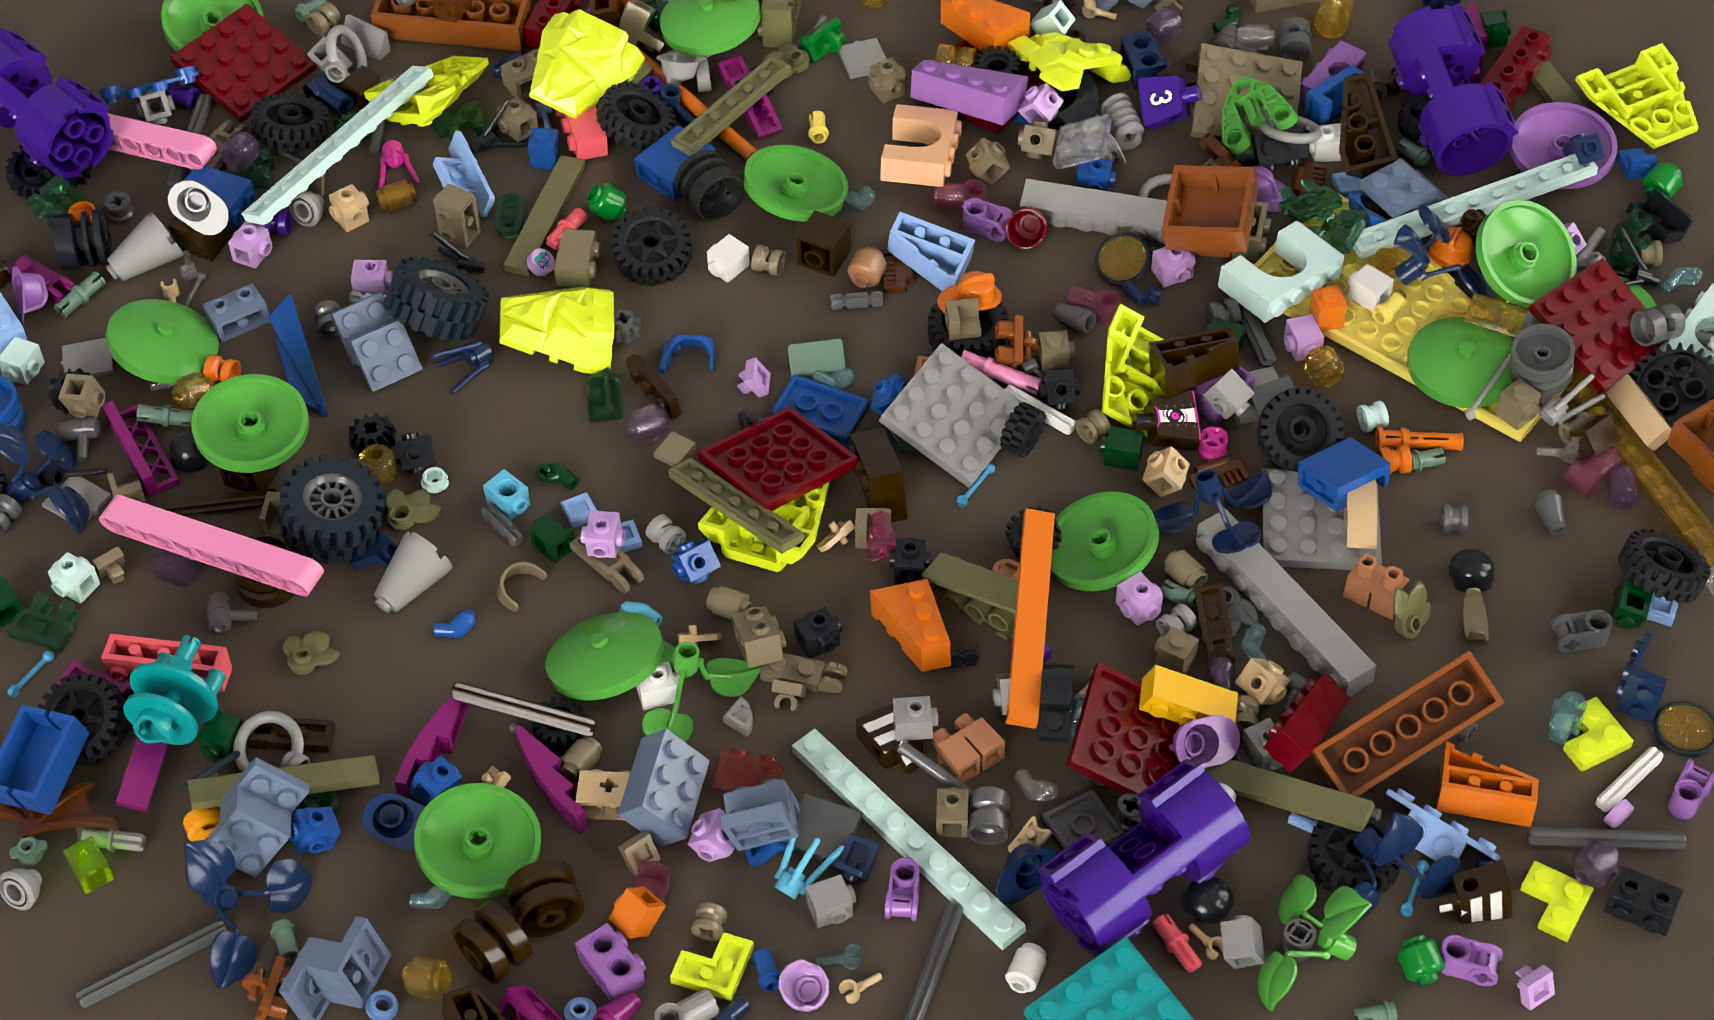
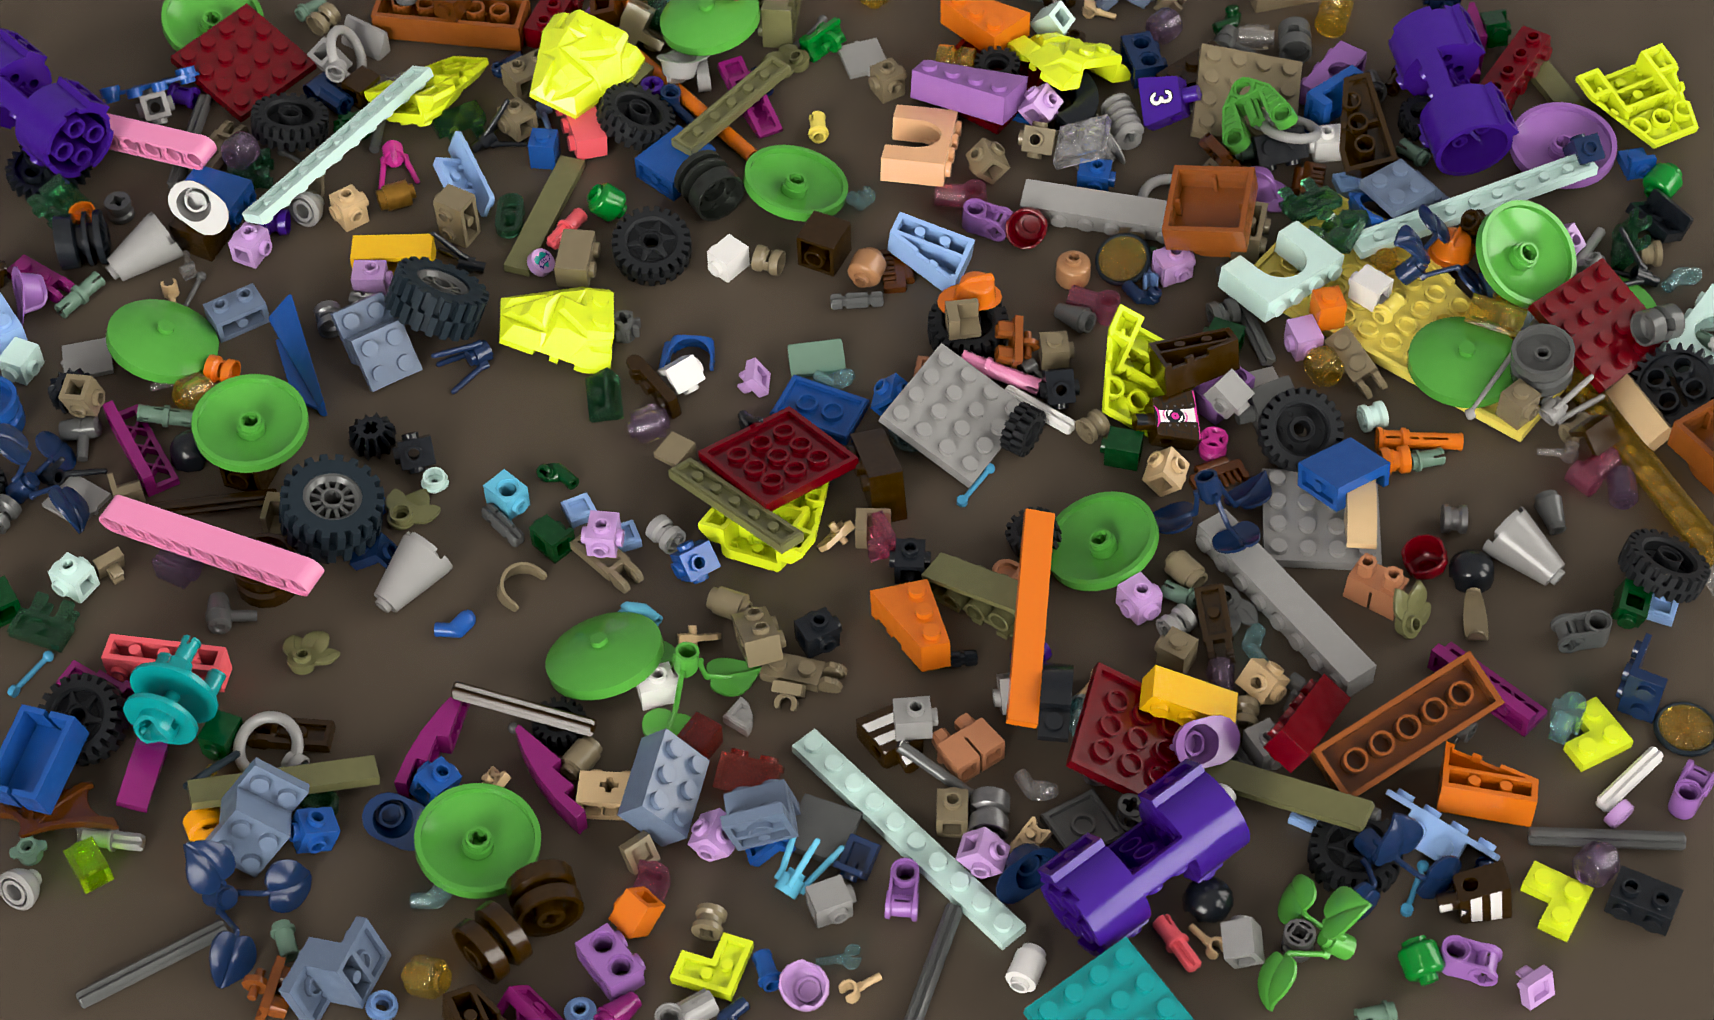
clear yellow head [358,444,397,486] -> none
none -> yellow brick [350,234,437,275]
none -> white brick [656,354,706,395]
none -> clear red brick [677,711,723,760]
none -> lavender brick [956,826,1011,879]
none -> medium nougat head [1055,250,1091,291]
none -> medium blue hand [1142,262,1159,290]
none -> dark tan hinge [1324,325,1388,400]
none -> dark red hair [1401,534,1448,581]
none -> magenta fence [1427,642,1548,737]
none -> light grey cone [1482,506,1566,586]

